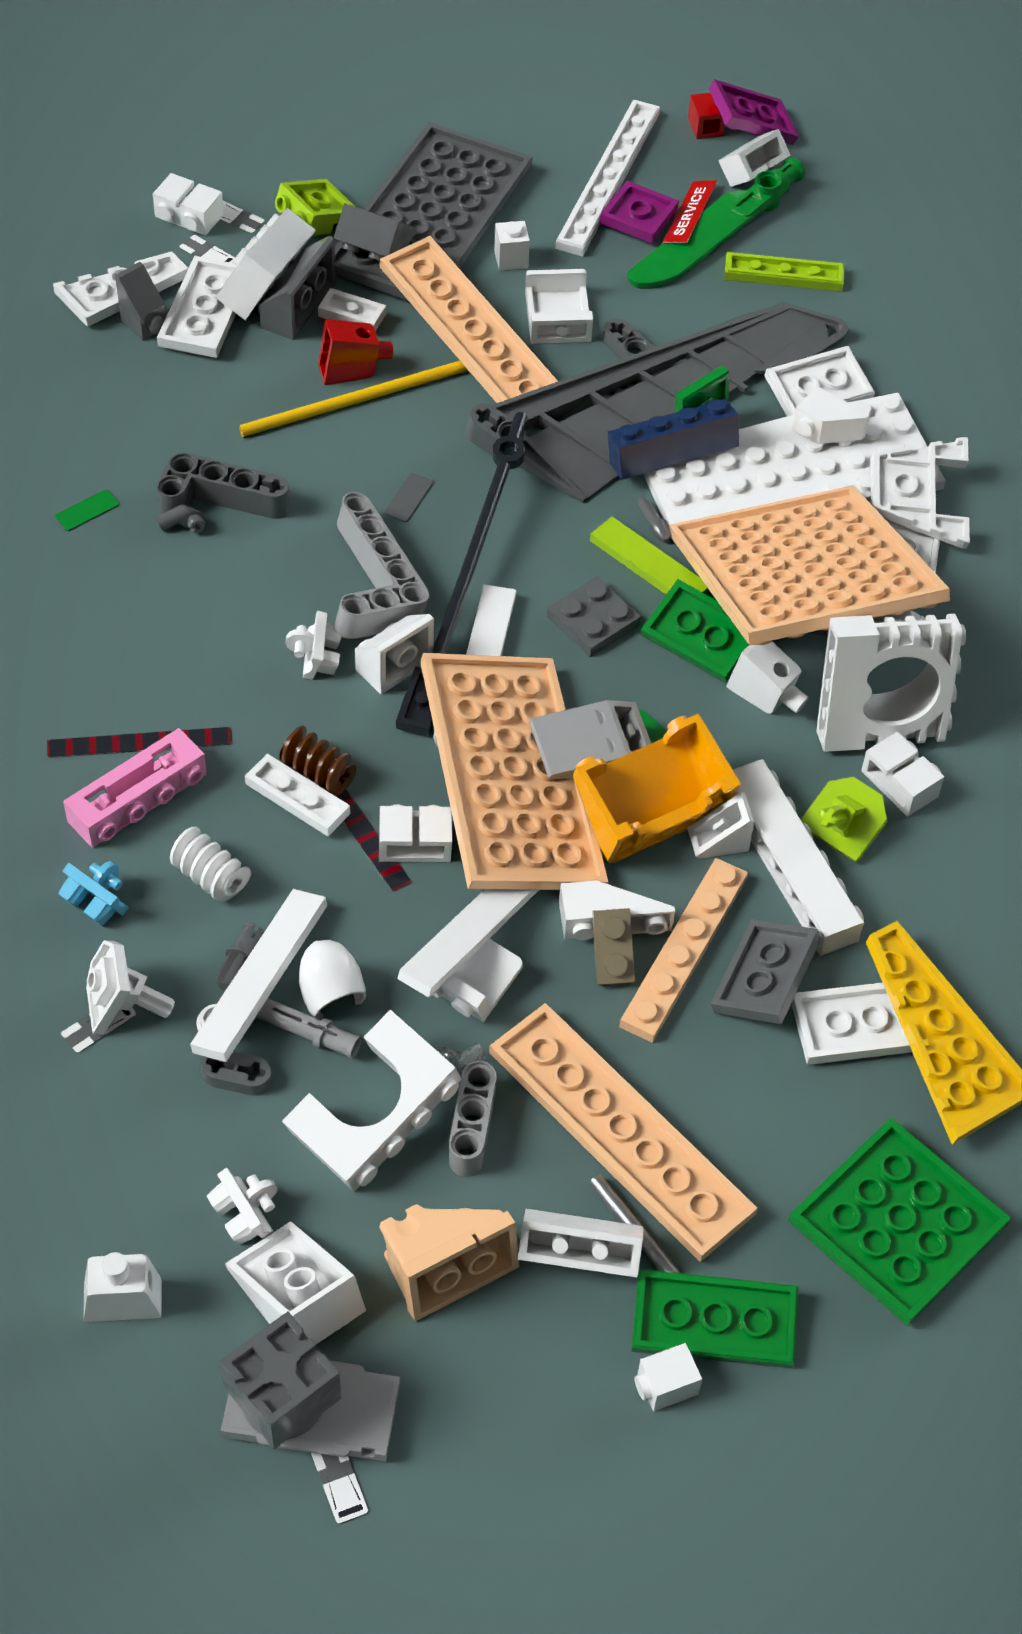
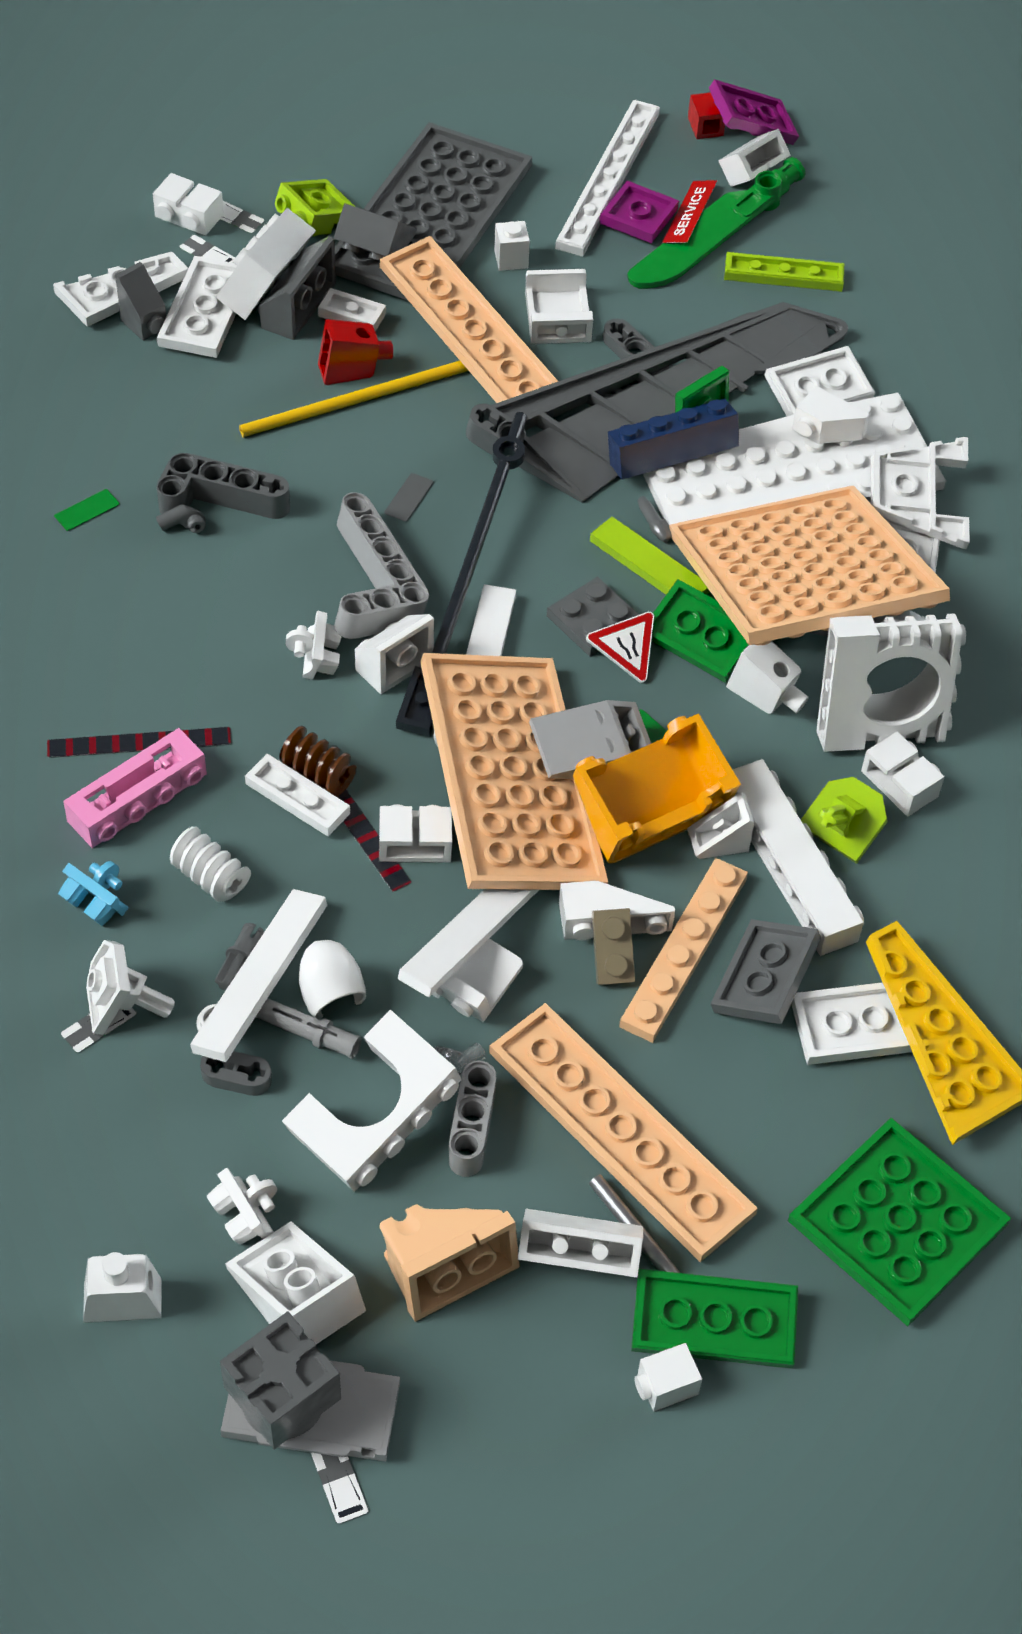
none -> piece [586,611,654,683]

